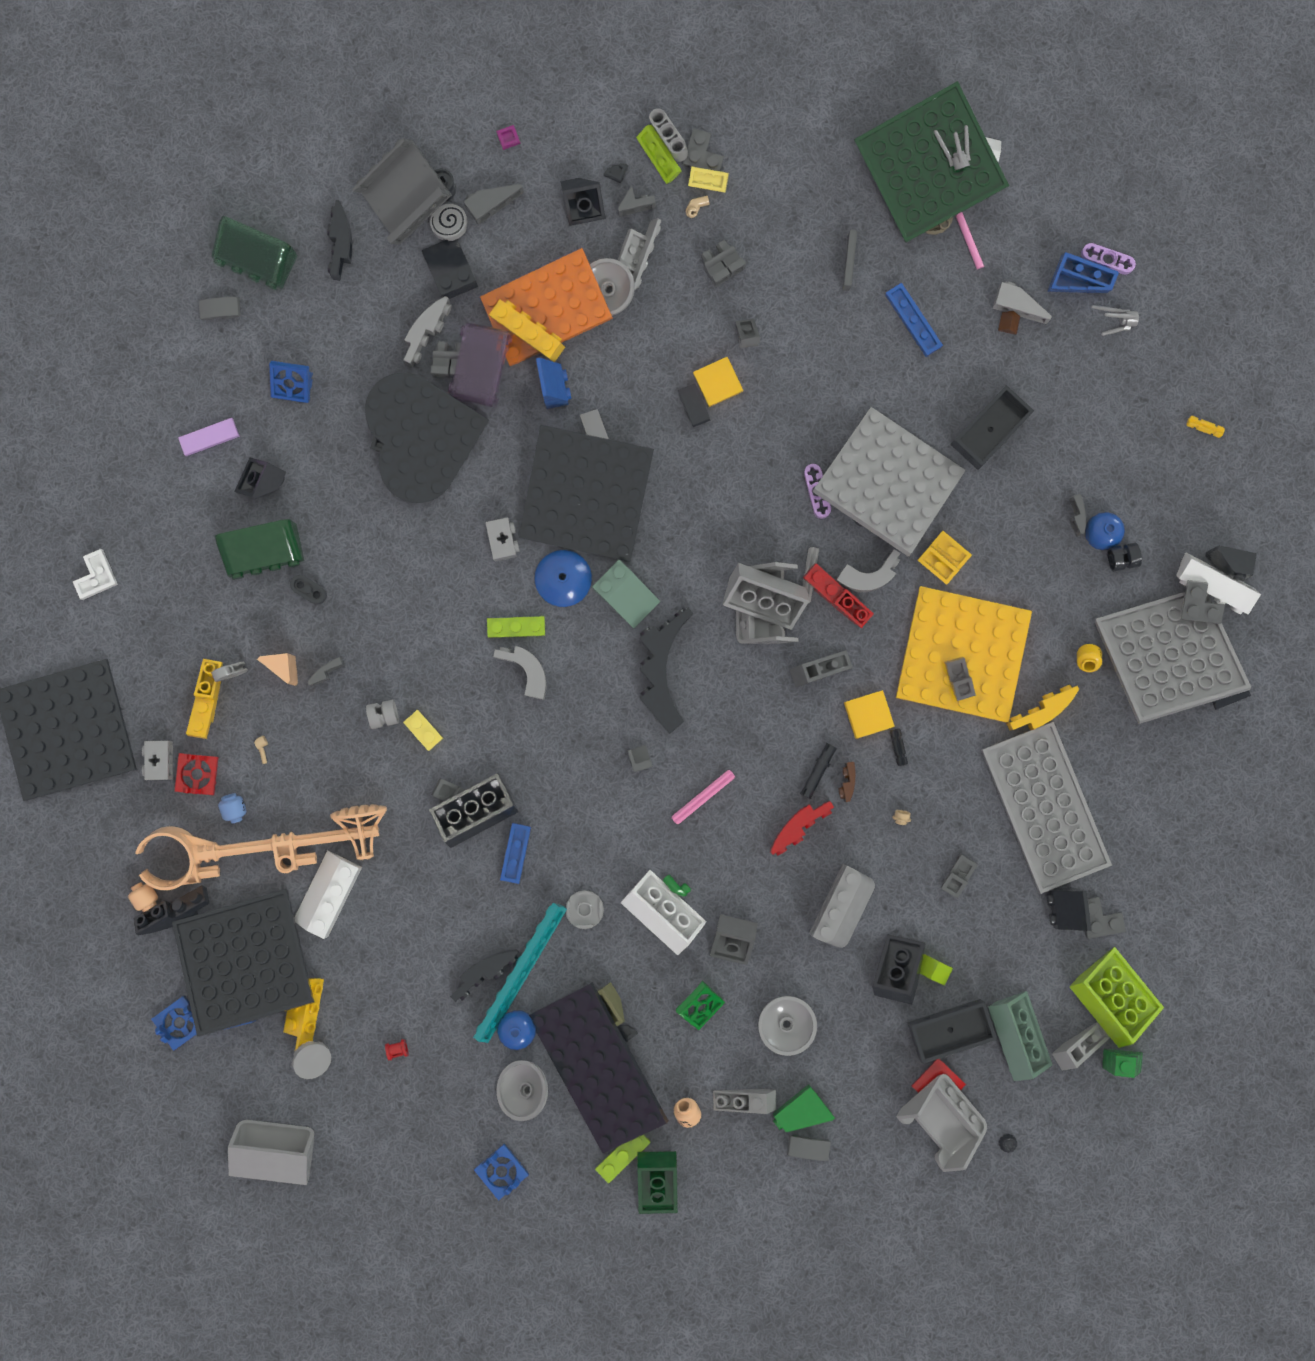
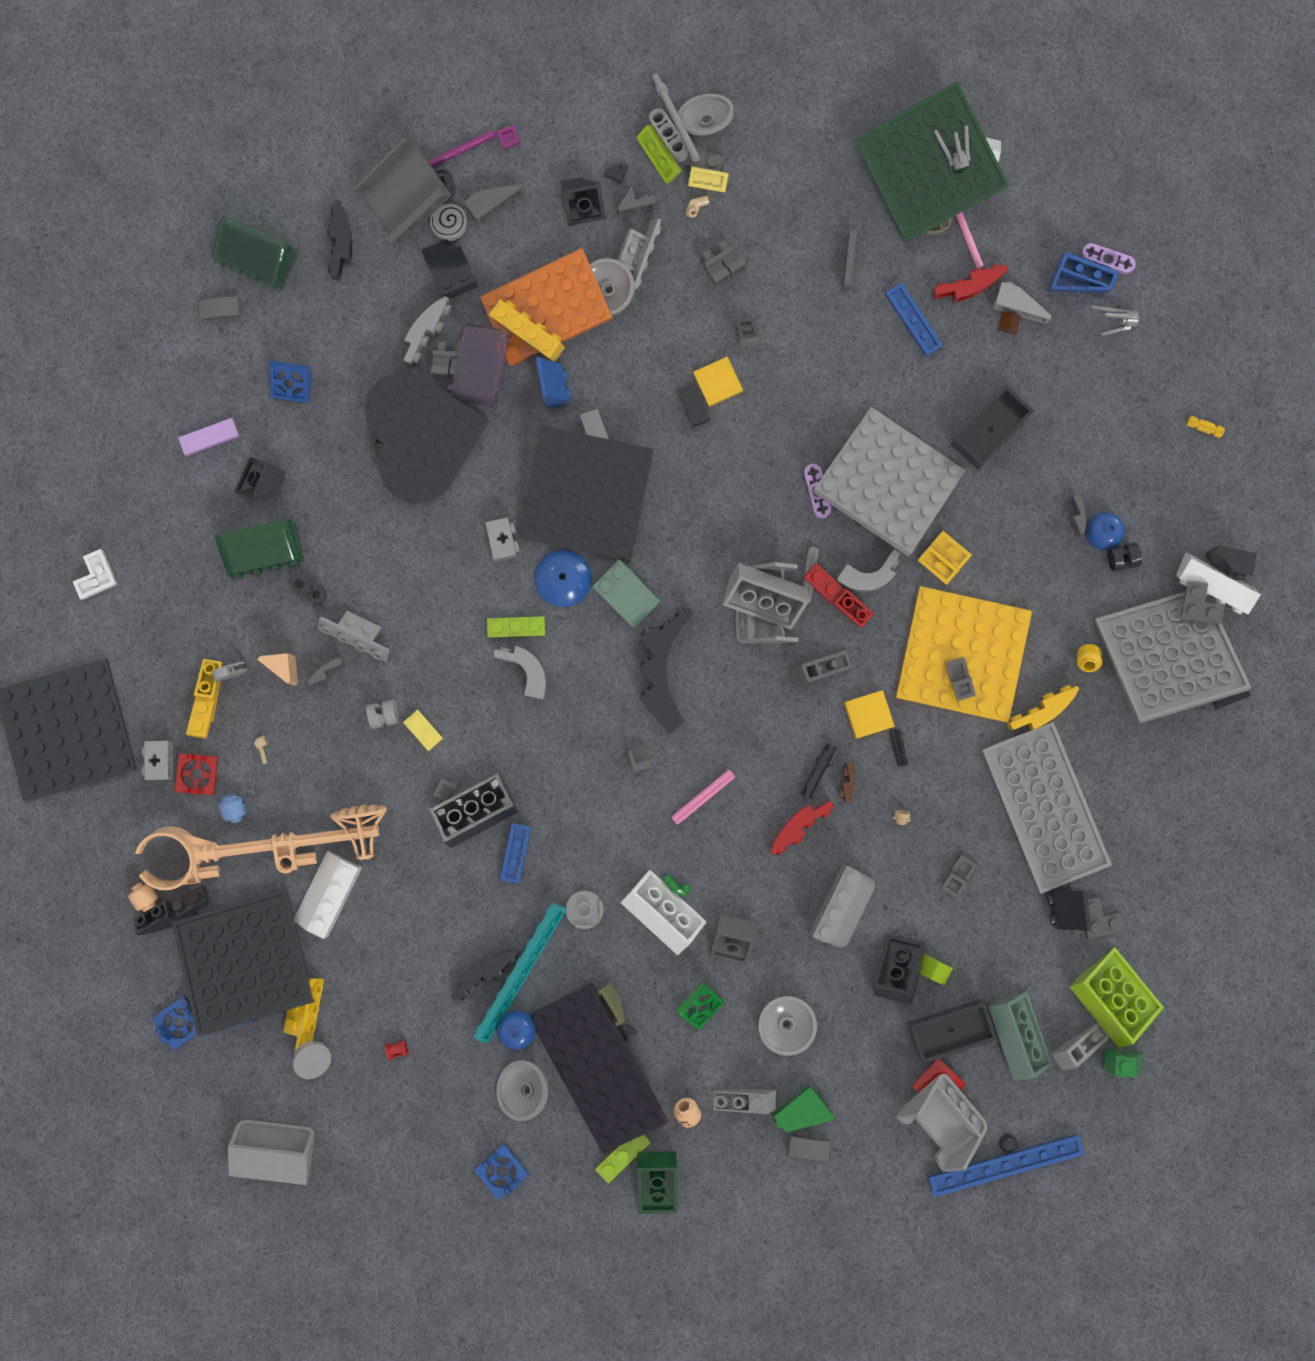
none -> light grey bracket [318,611,389,662]
none -> magenta bar [428,130,496,167]
none -> light grey bar [651,73,700,162]
none -> light grey dish [678,94,734,136]
none -> blue plate [928,1134,1085,1197]
none -> red slope [932,264,1008,303]

